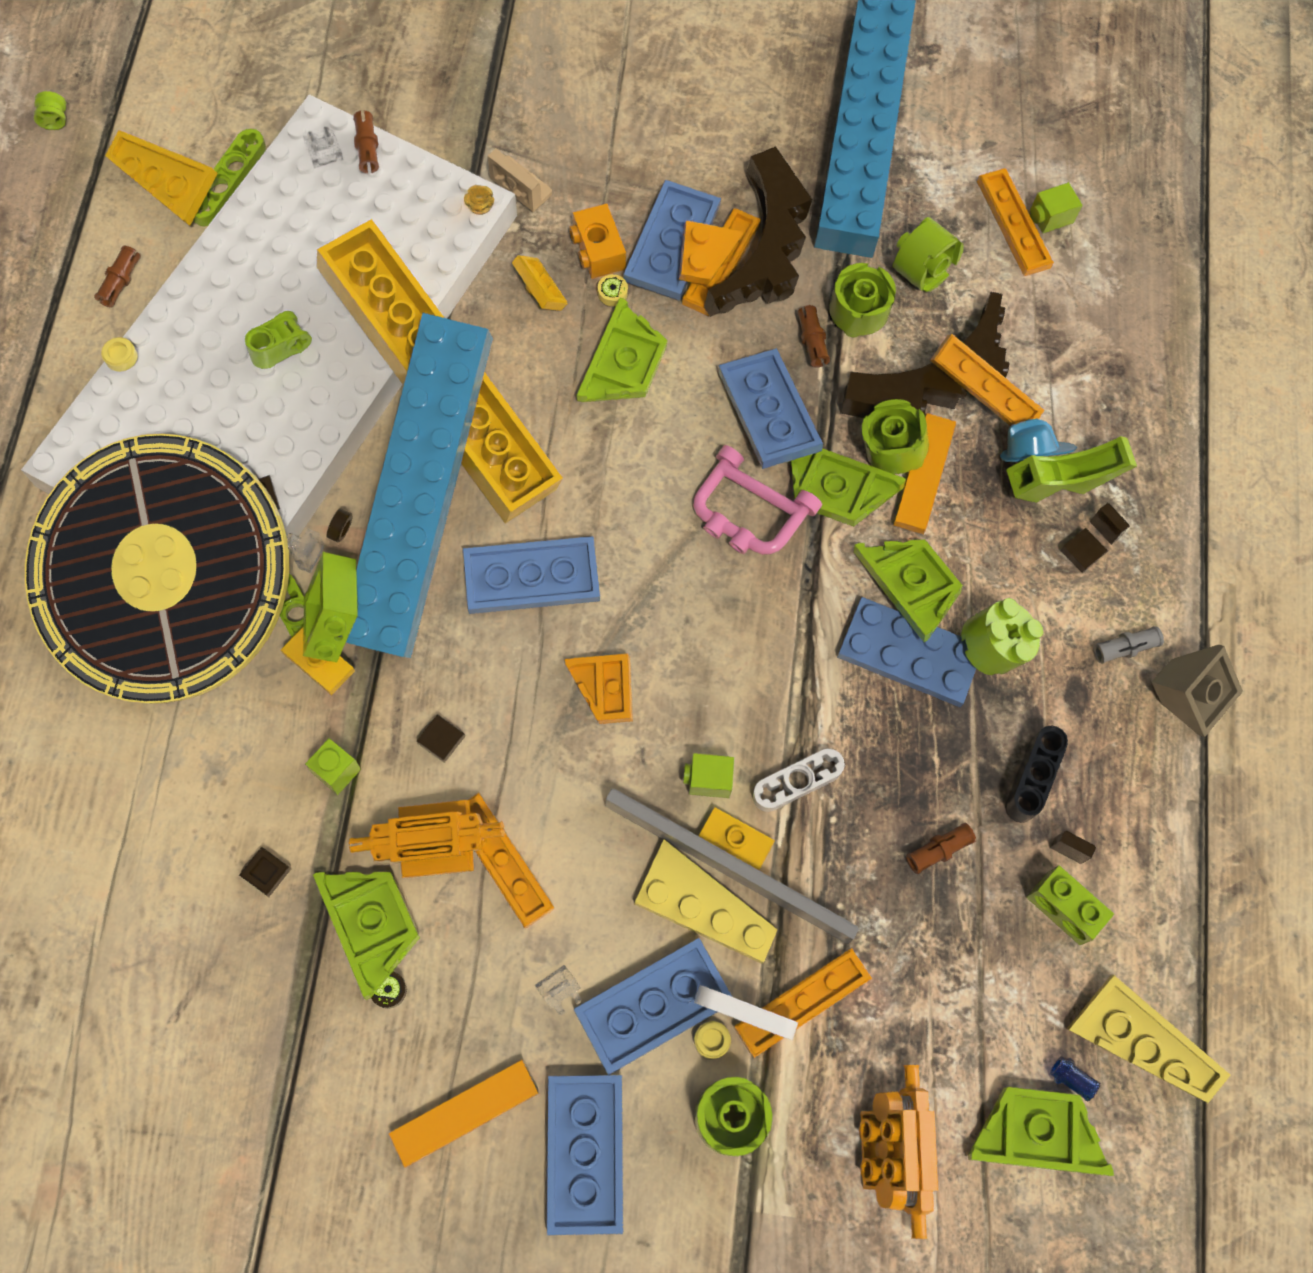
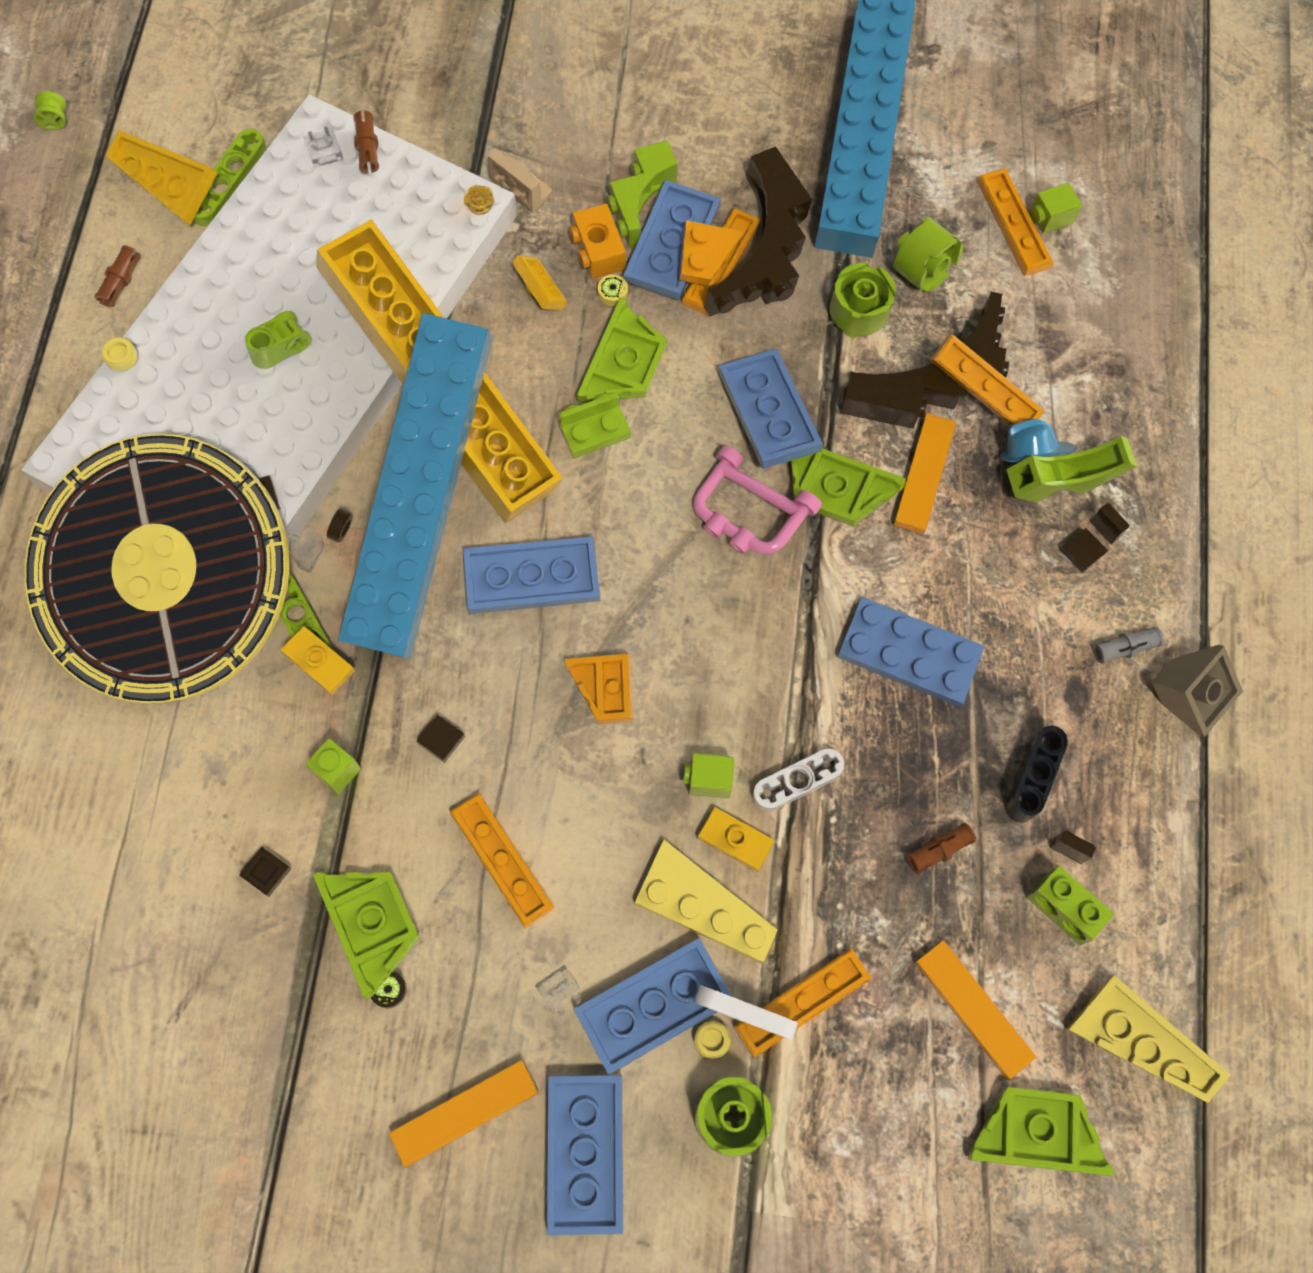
lime window [303,552,358,663] -> none
light orange piece [349,800,505,878] -> none
light grey tile [605,789,859,944] -> none
dark orange pin [797,305,830,368] -> none
lime wing [854,539,963,642] -> none
light orange piece [859,1065,938,1239] -> none
lime brick [862,399,929,474] -> none
lime brick [961,598,1043,675] -> none
clear blue pin [1050,1056,1100,1102] -> none
none -> lime bracket [558,393,632,459]
none -> lime arch [606,140,678,248]
none -> light orange tile [915,940,1037,1080]

